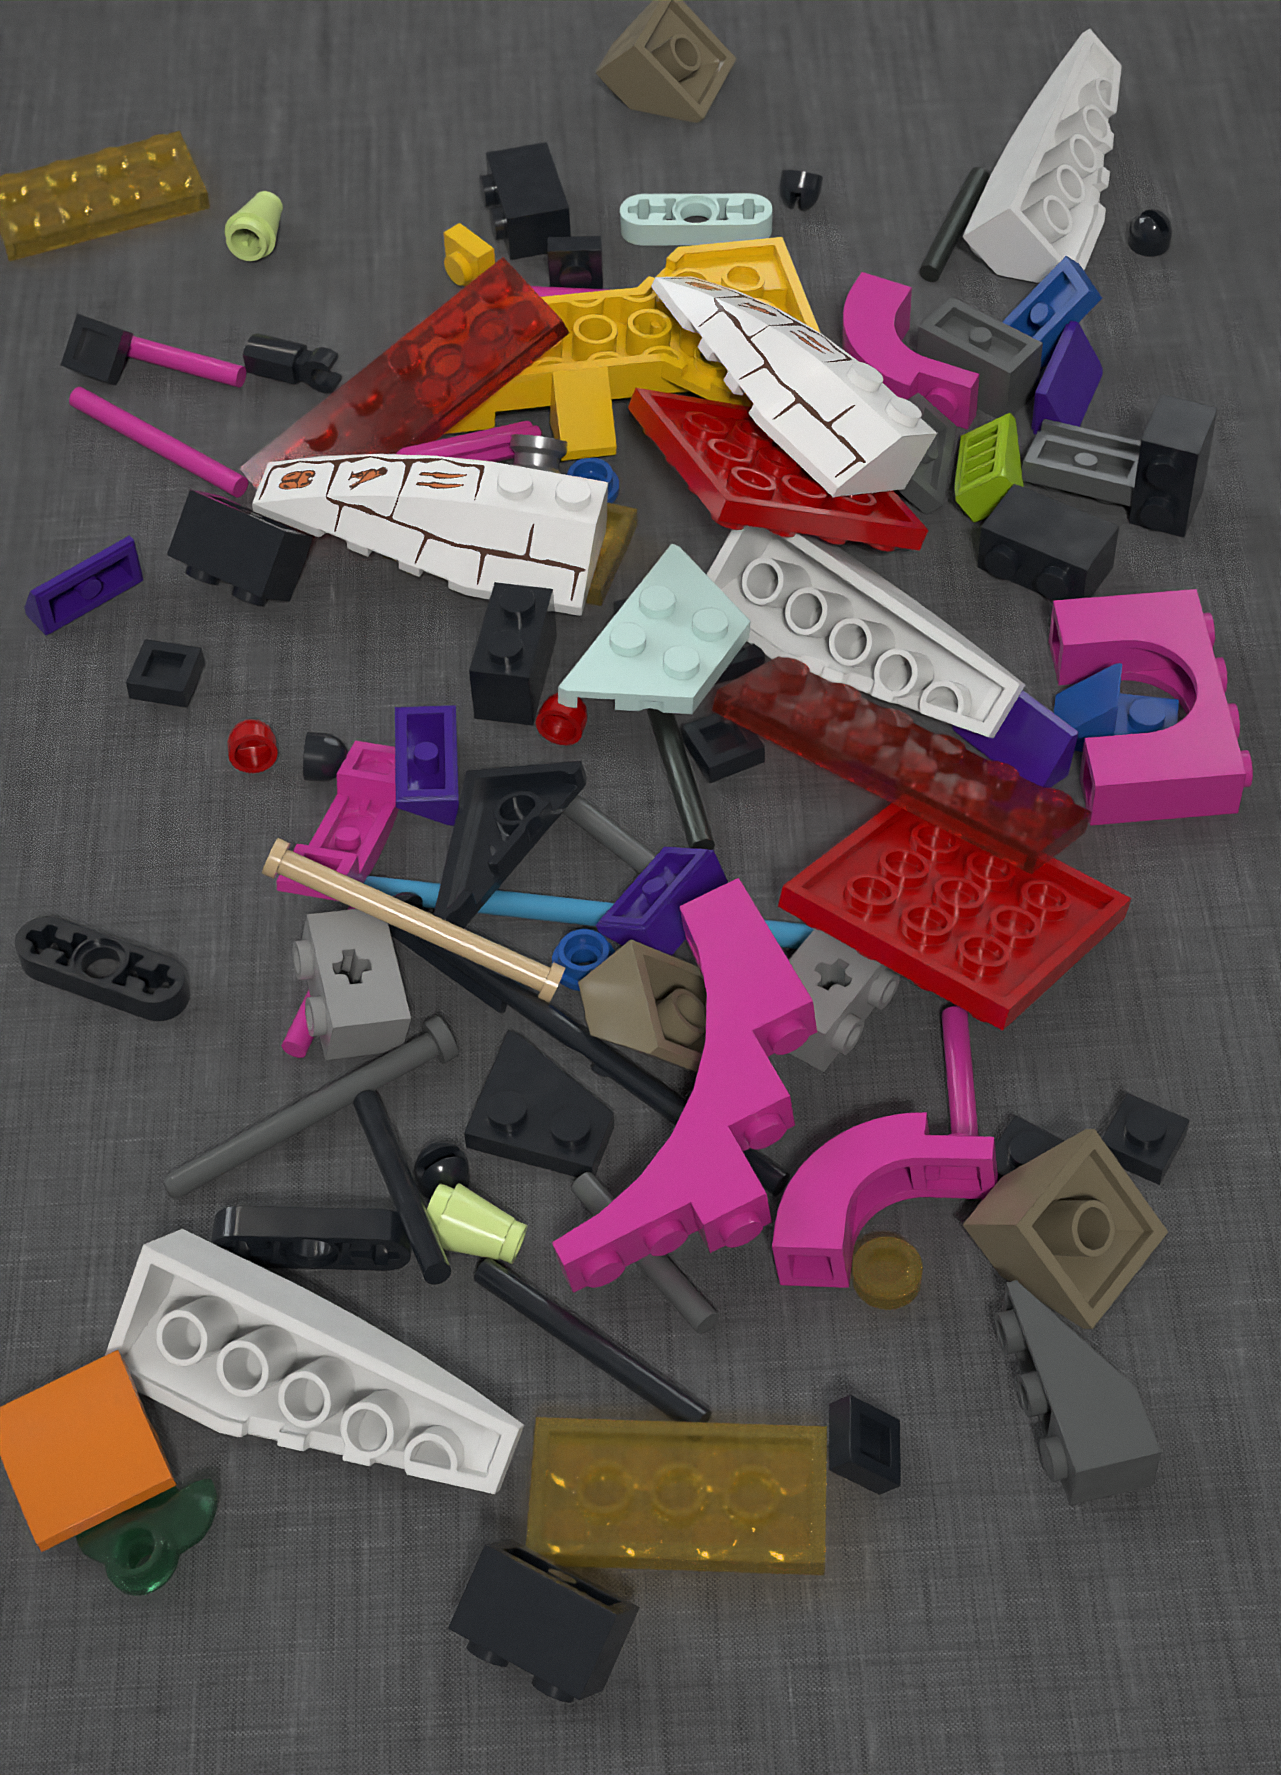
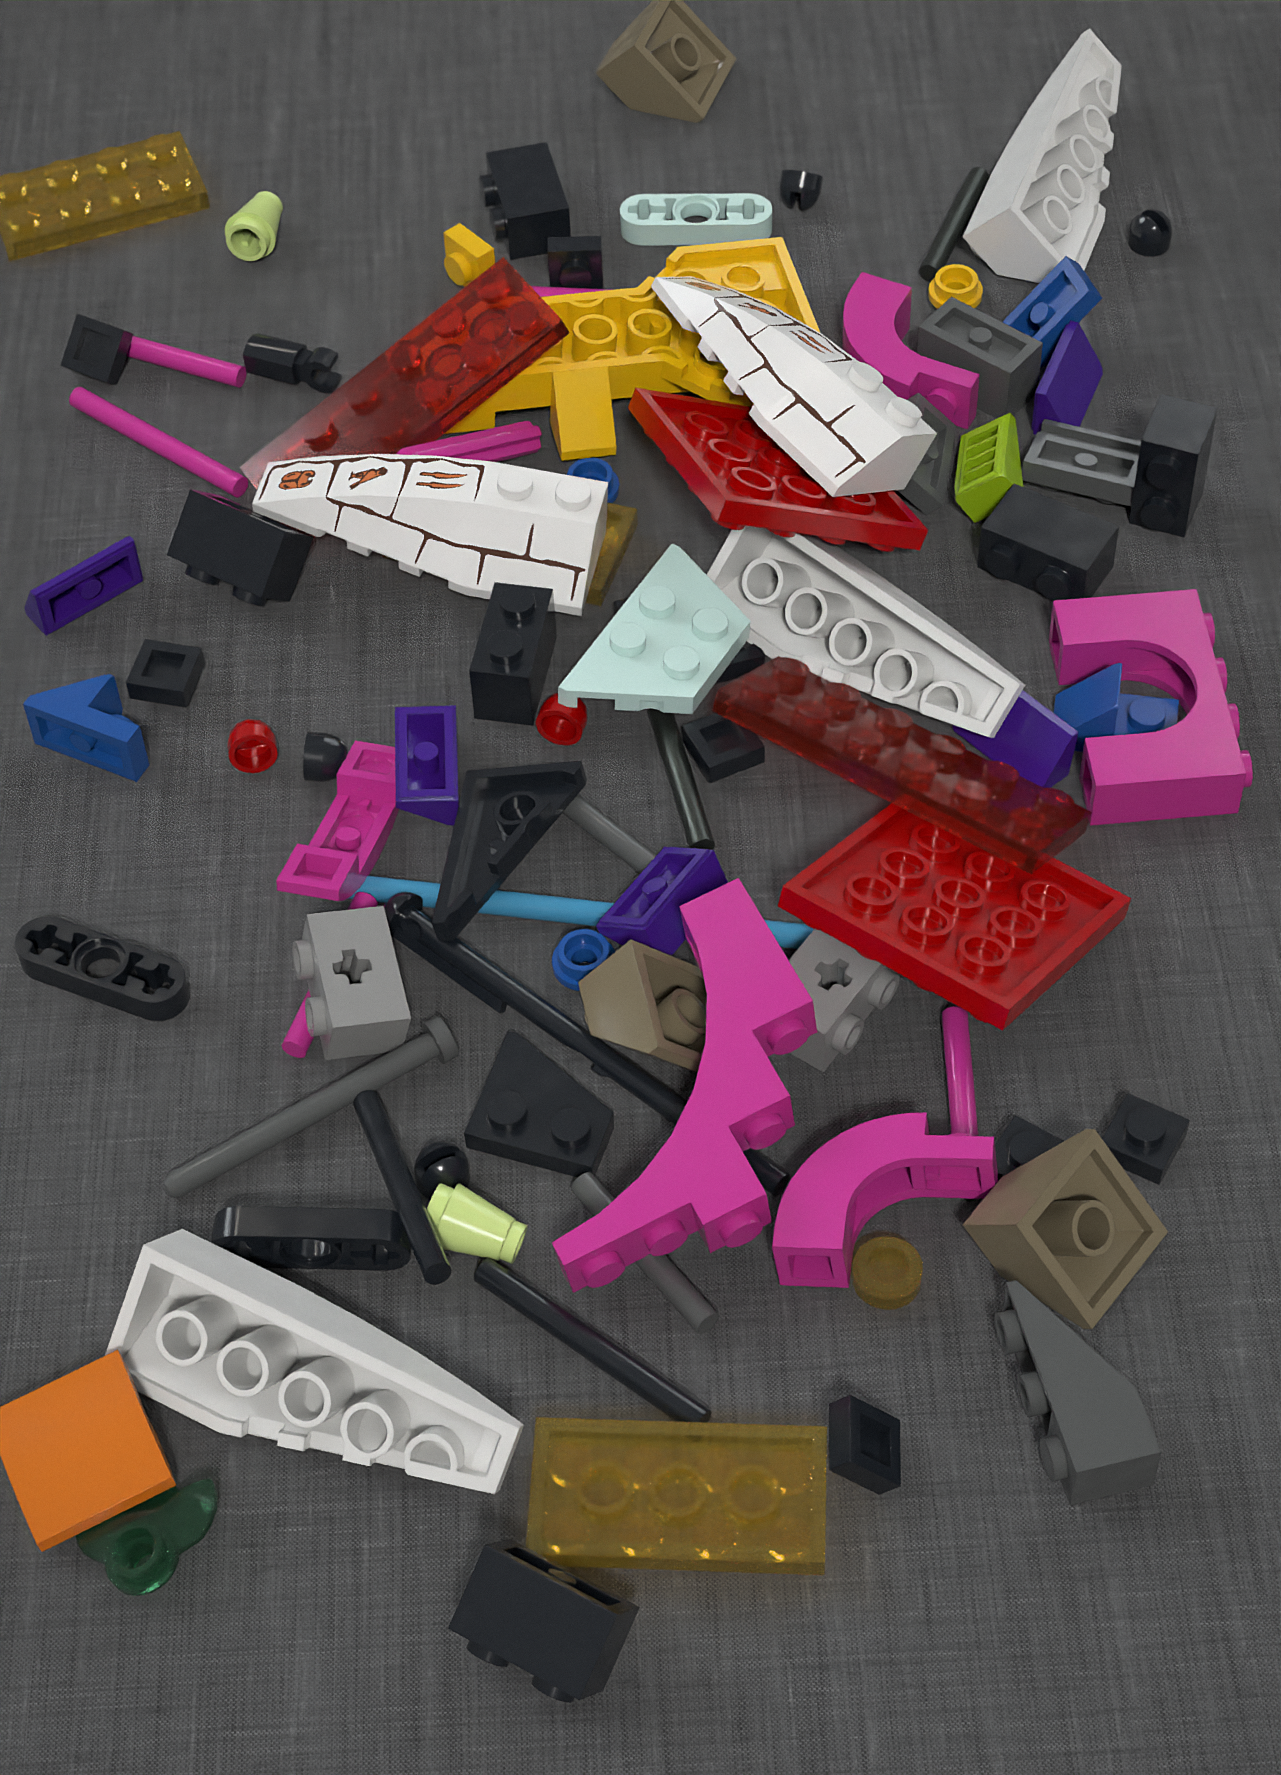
tan bar [262,838,565,1003] -> none
flat silver wheel [510,434,568,474] -> none
none -> blue slope [23,674,150,782]
none -> yellow plate [928,264,983,308]

